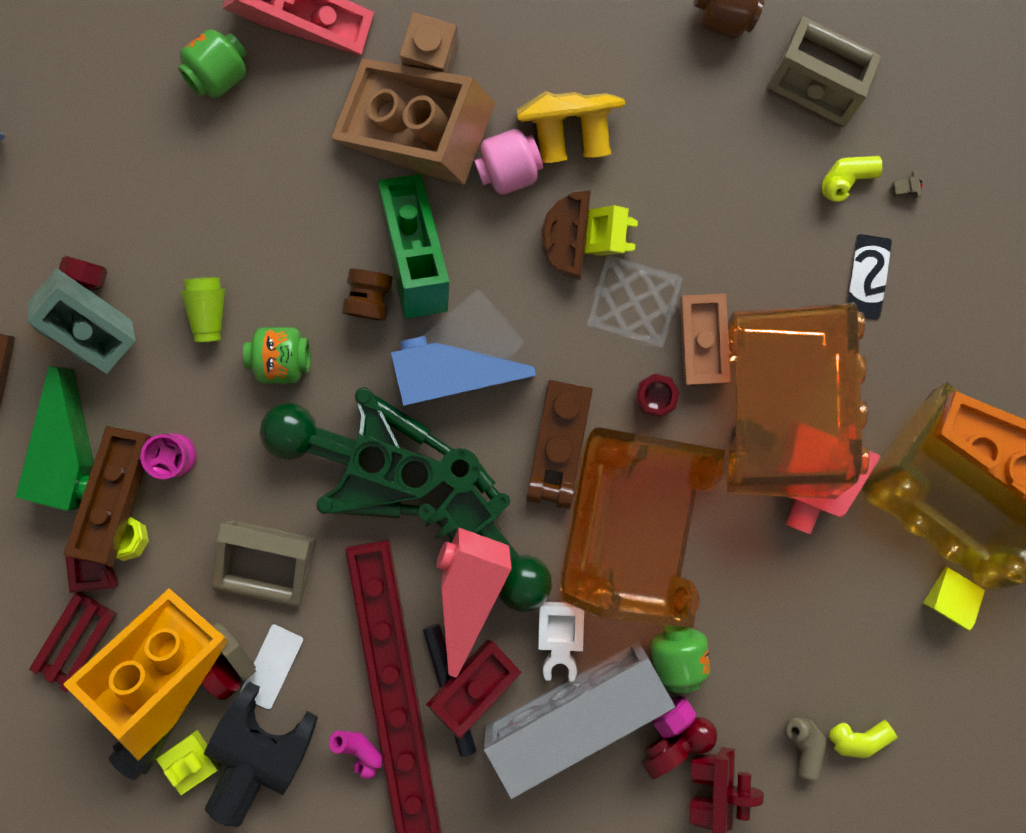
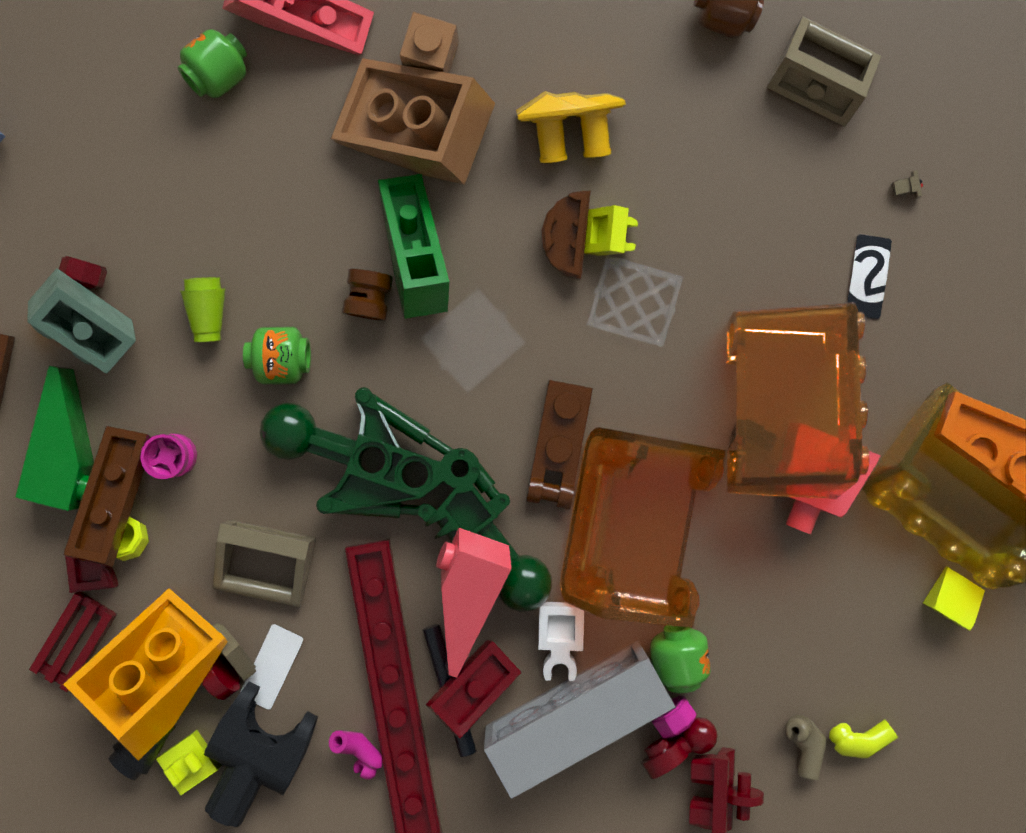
medium blue slope [391,336,536,406] -> none
bright pink head [474,129,543,195] -> none
dark red tile [634,373,680,417] -> none
nougat plate [679,293,731,385] -> none
neon yellow arm [822,156,882,202] -> none

